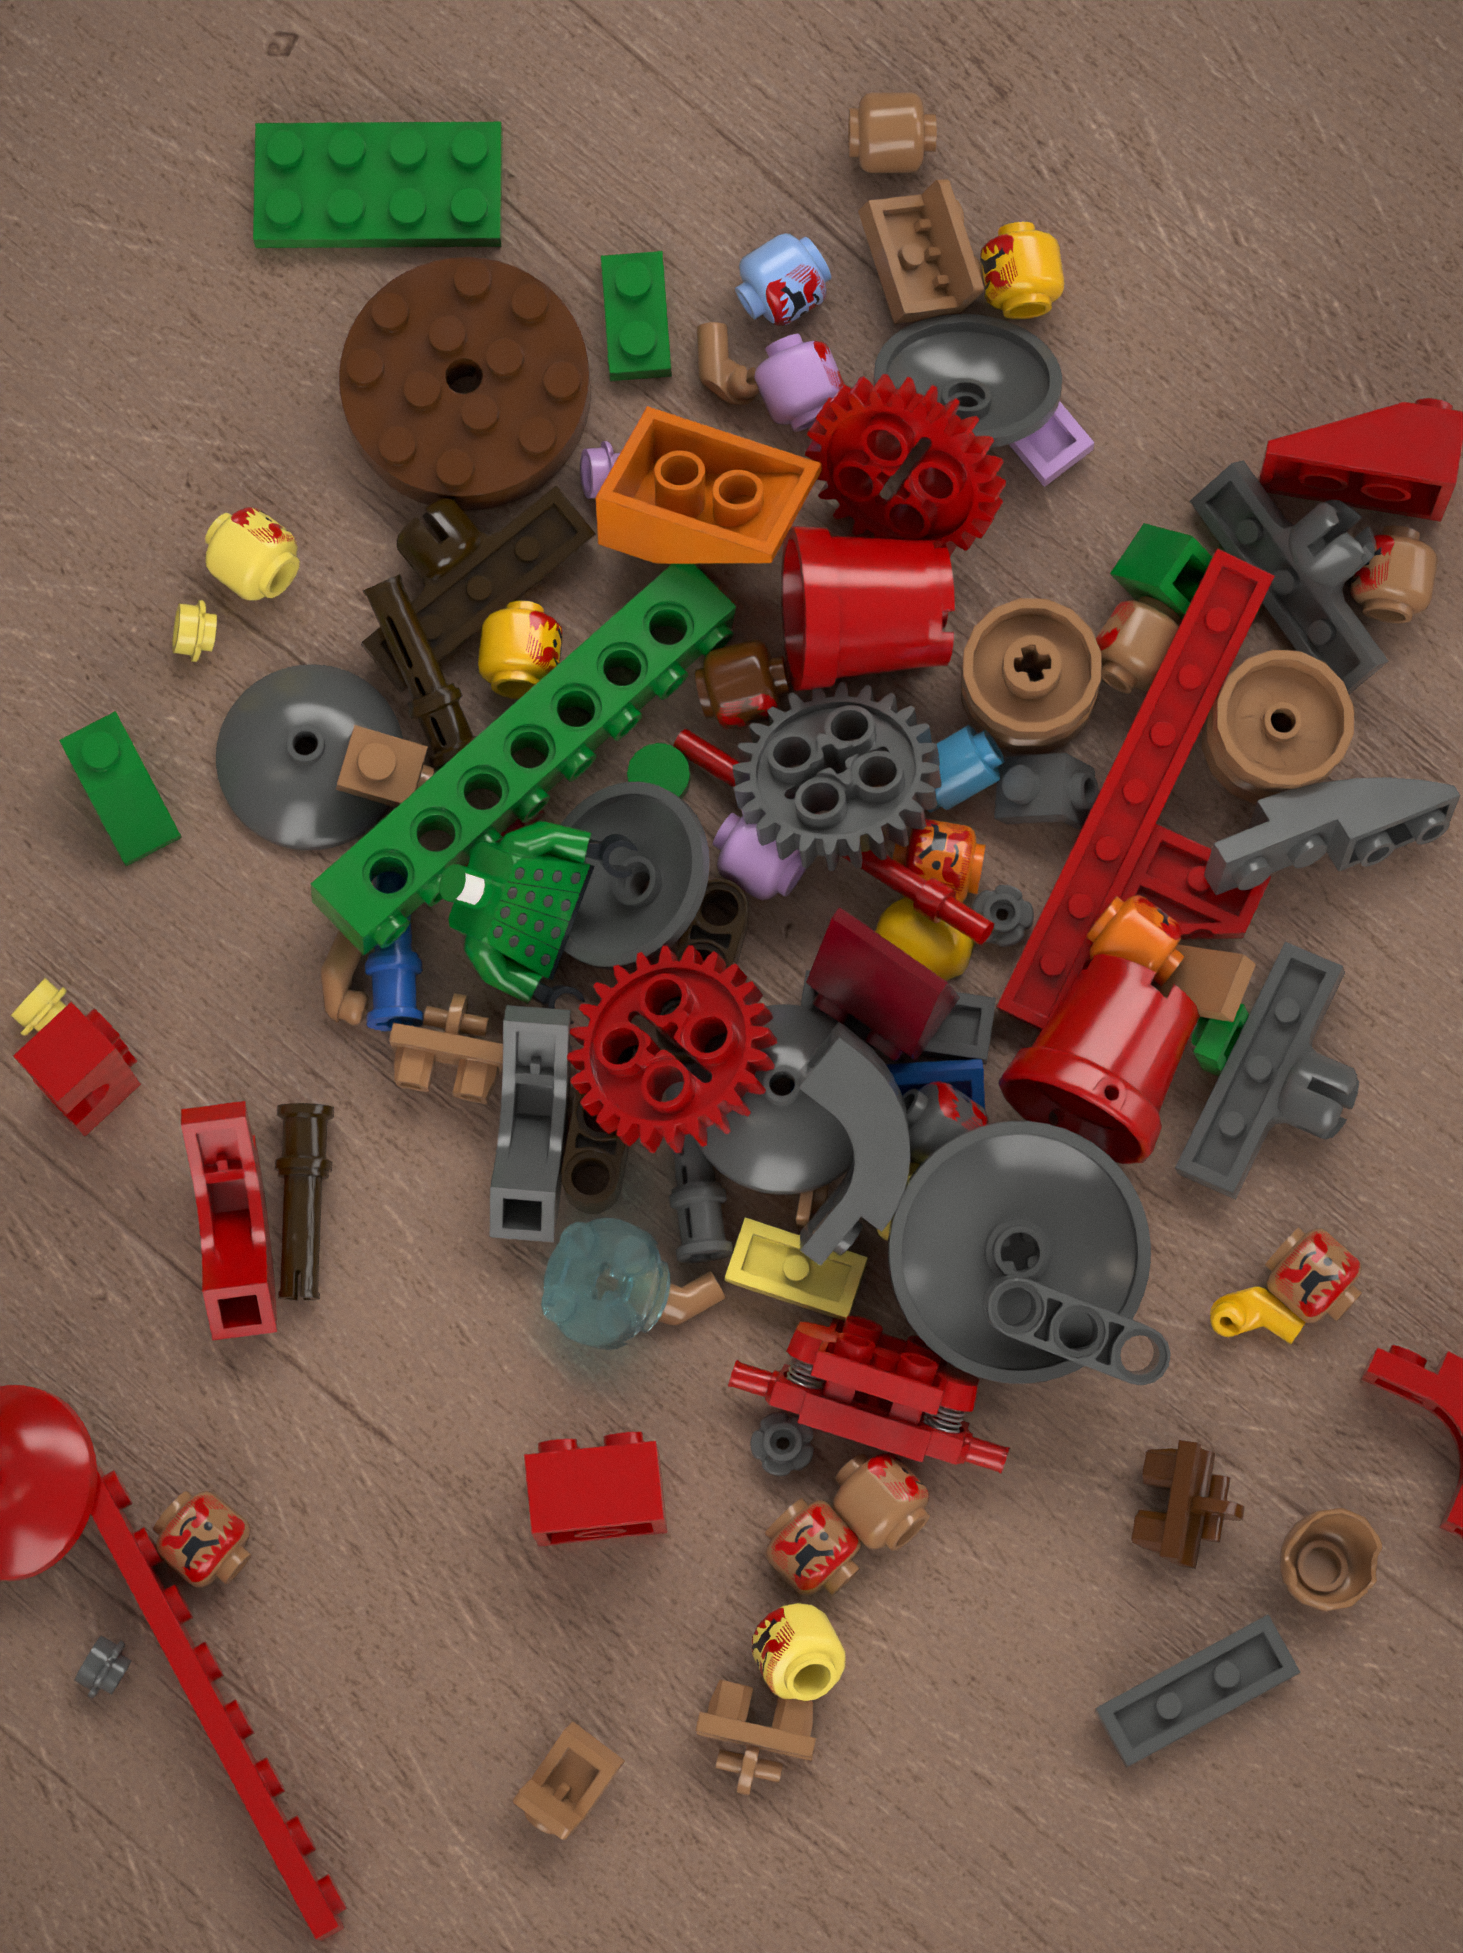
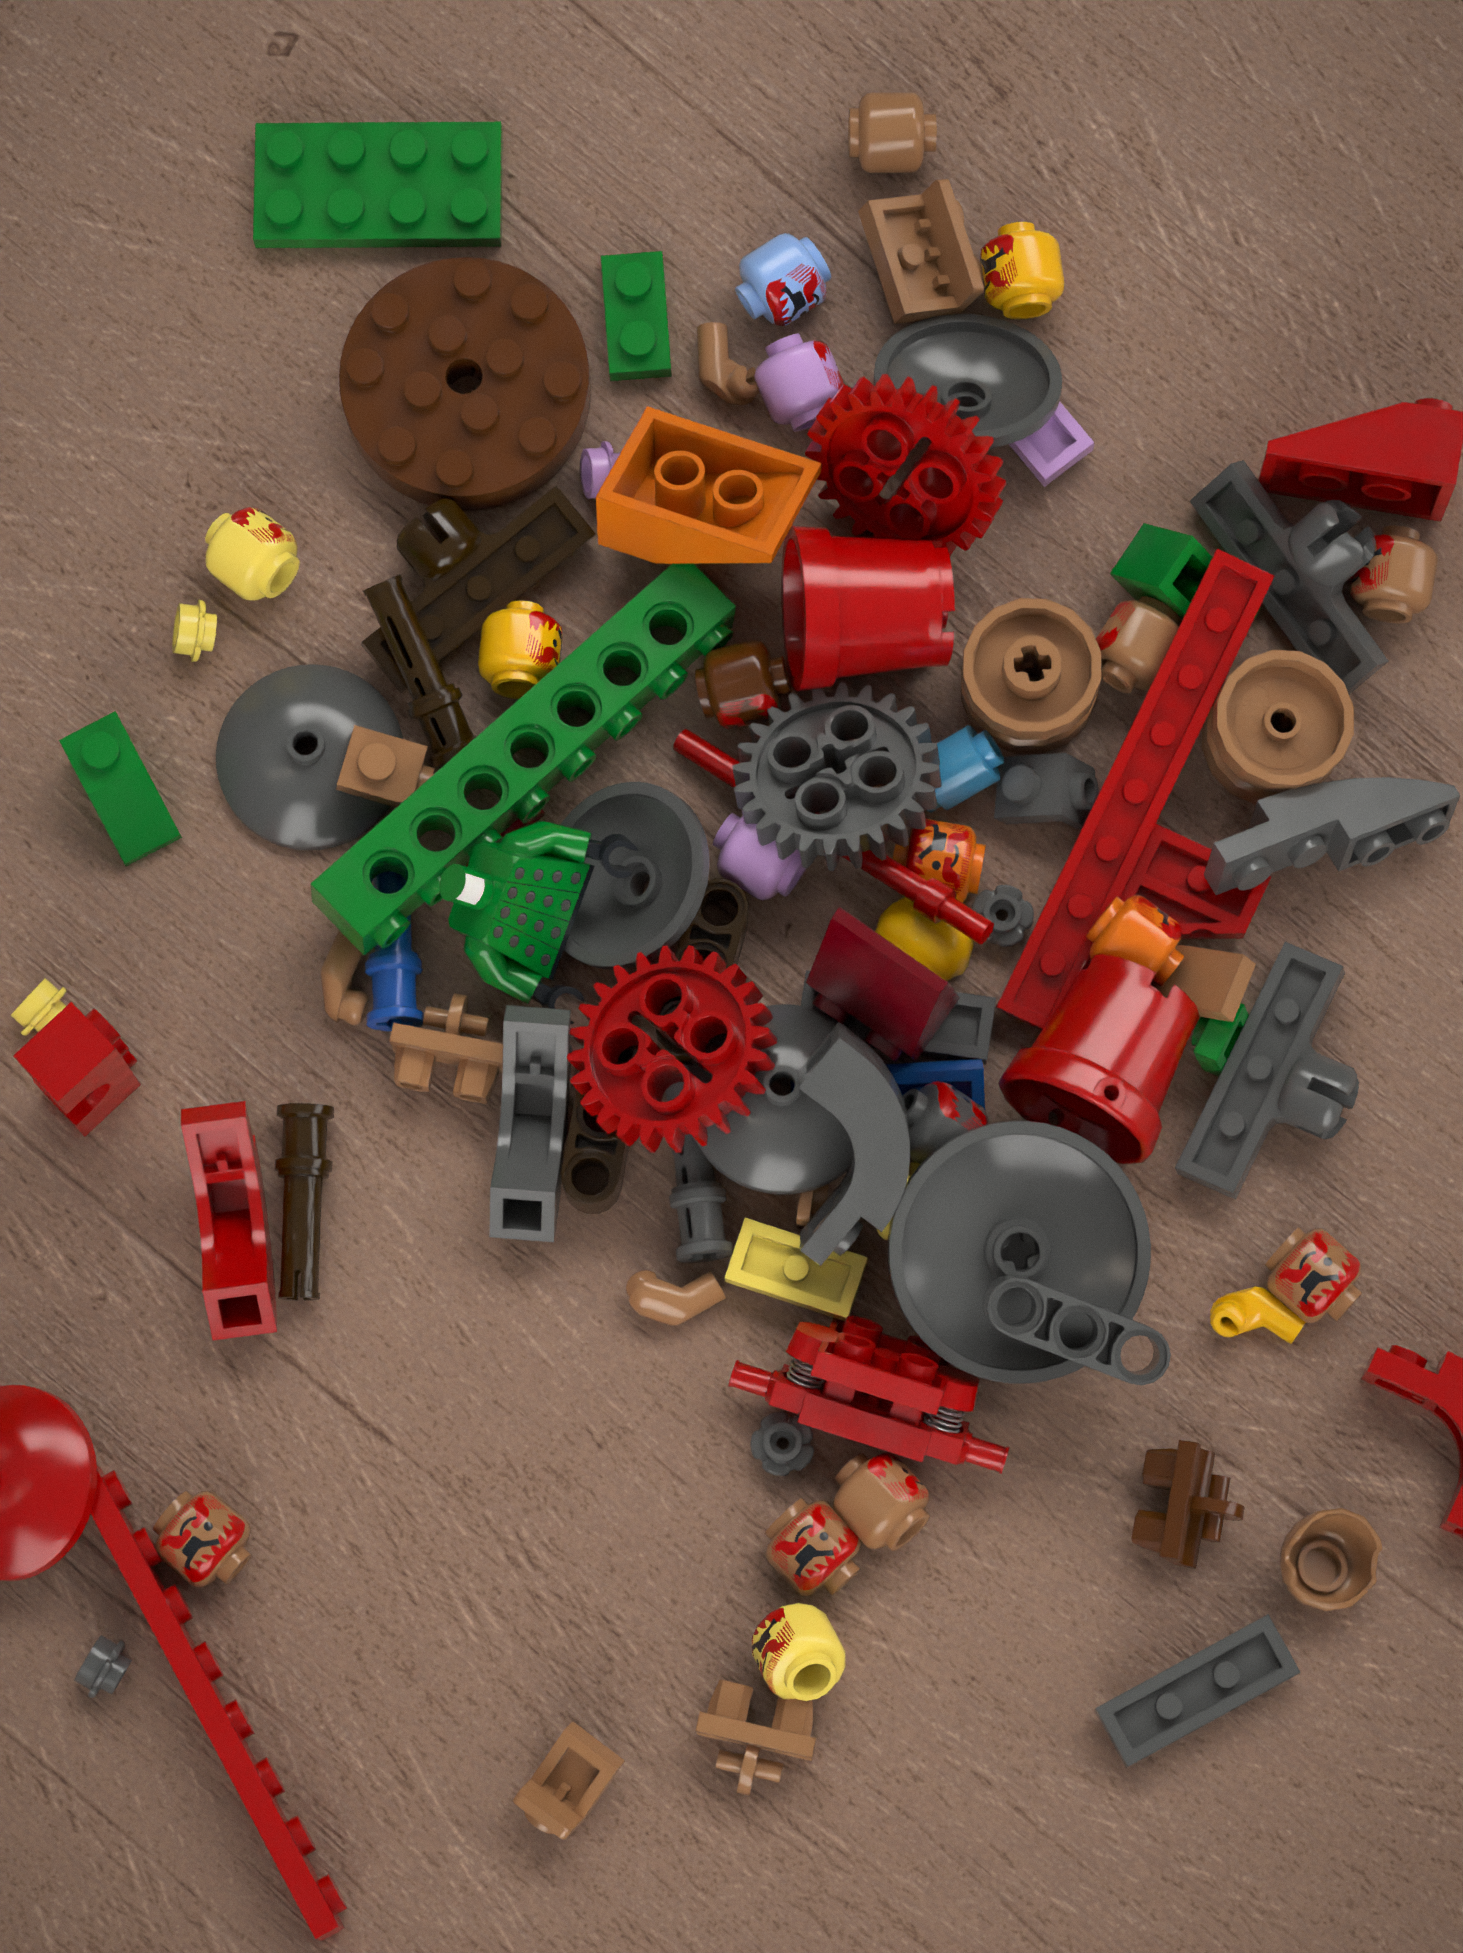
red brick [524,1432,668,1547] -> none
clear light blue plate [541,1218,670,1350] -> none
green piece [627,743,691,799] -> none

